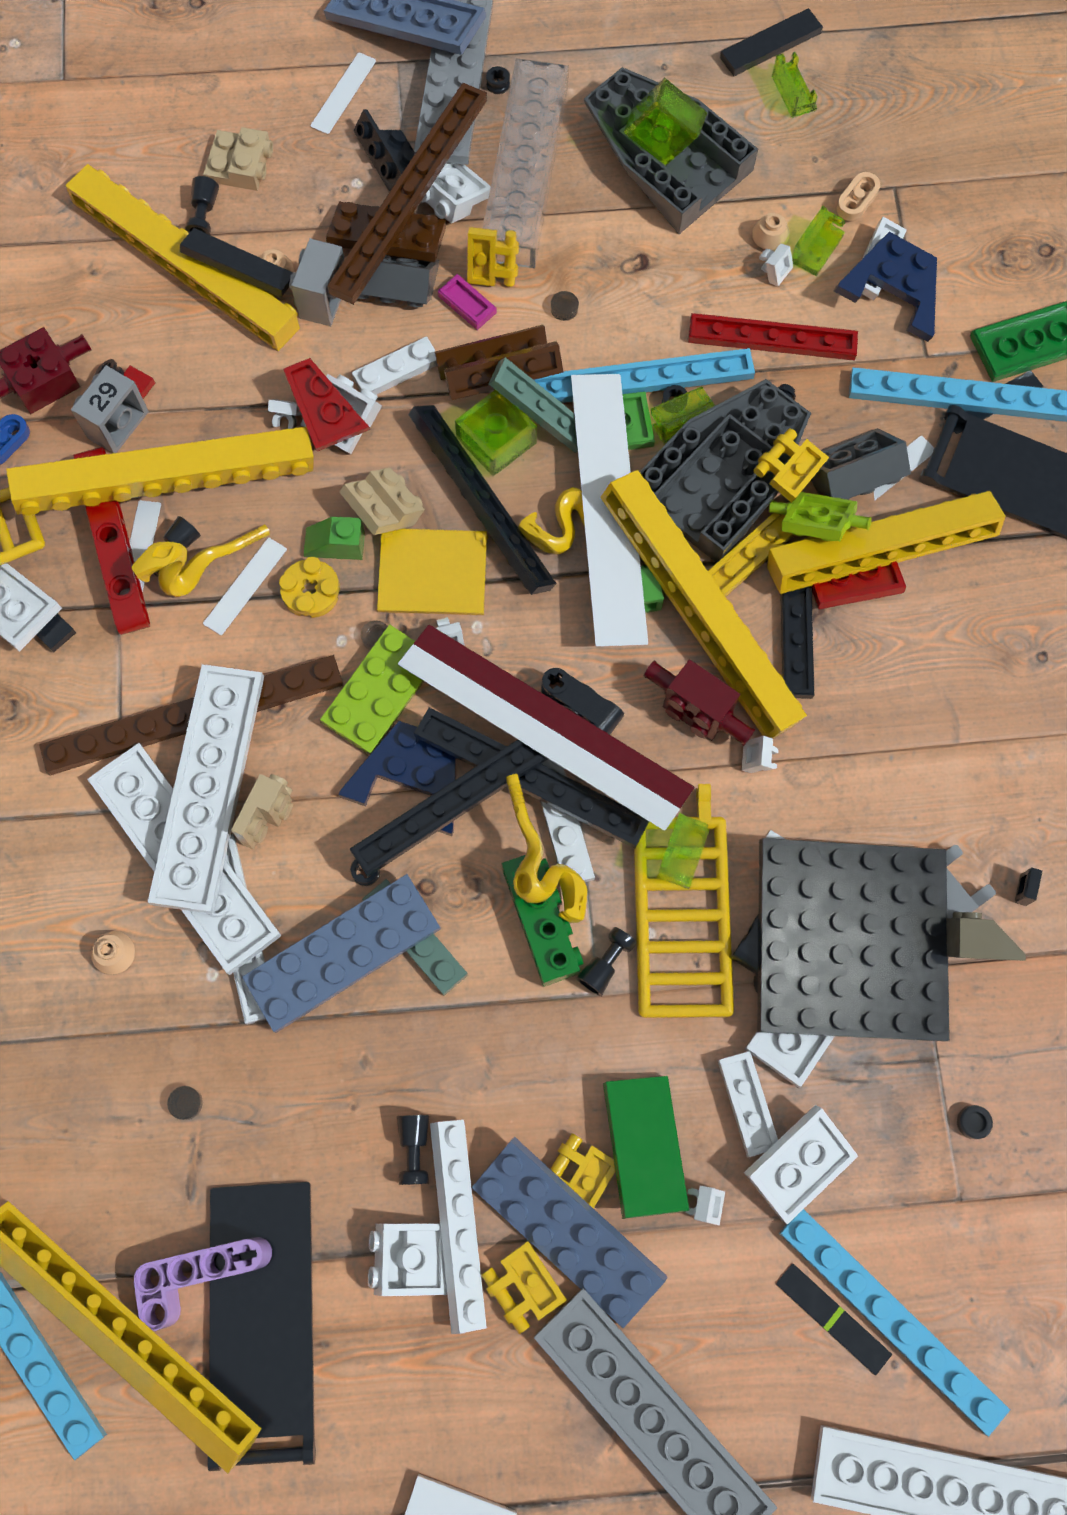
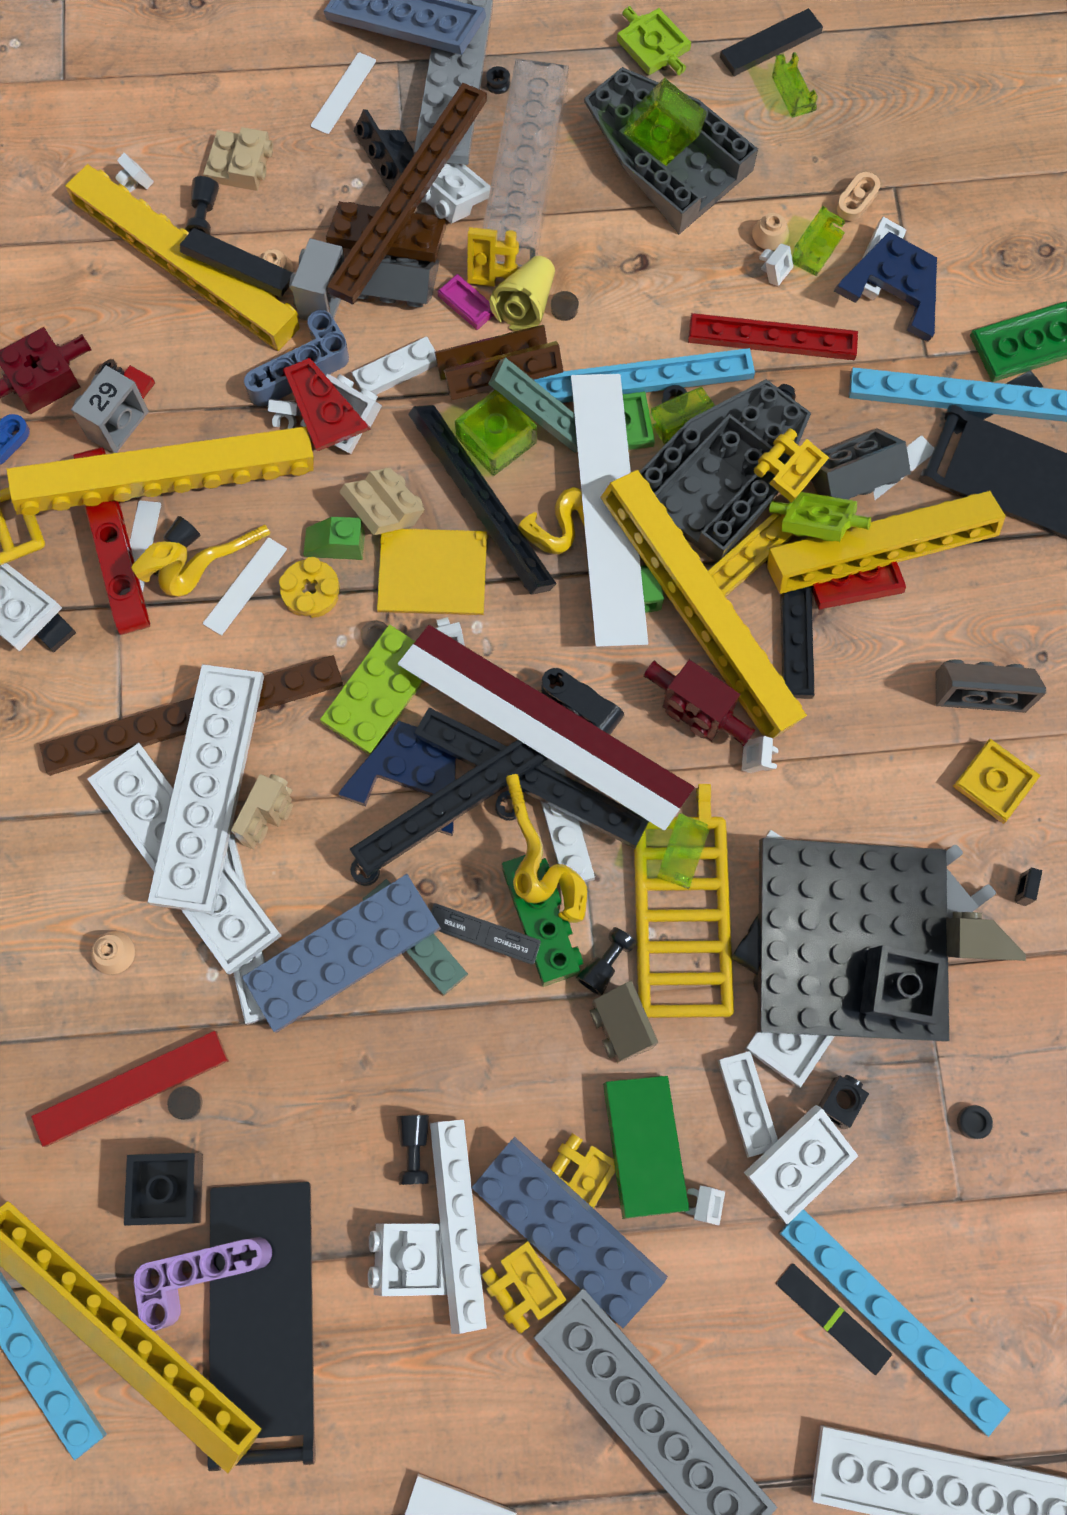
none -> red tile [31,1031,229,1147]
none -> white tile [115,153,154,192]
none -> black brick [124,1153,203,1226]
none -> sand blue beam [244,310,349,406]
none -> flat silver sticker [431,903,541,964]
none -> light yellow cone [489,256,555,331]
none -> black bush [495,791,516,821]
none -> dark tan slope [589,980,658,1064]
none -> lime plate [617,6,691,75]
none -> black brick [818,1075,869,1129]
none -> black brick [860,945,946,1026]
none -> dark grey slope [936,659,1046,713]
none -> yellow plate [952,738,1041,824]

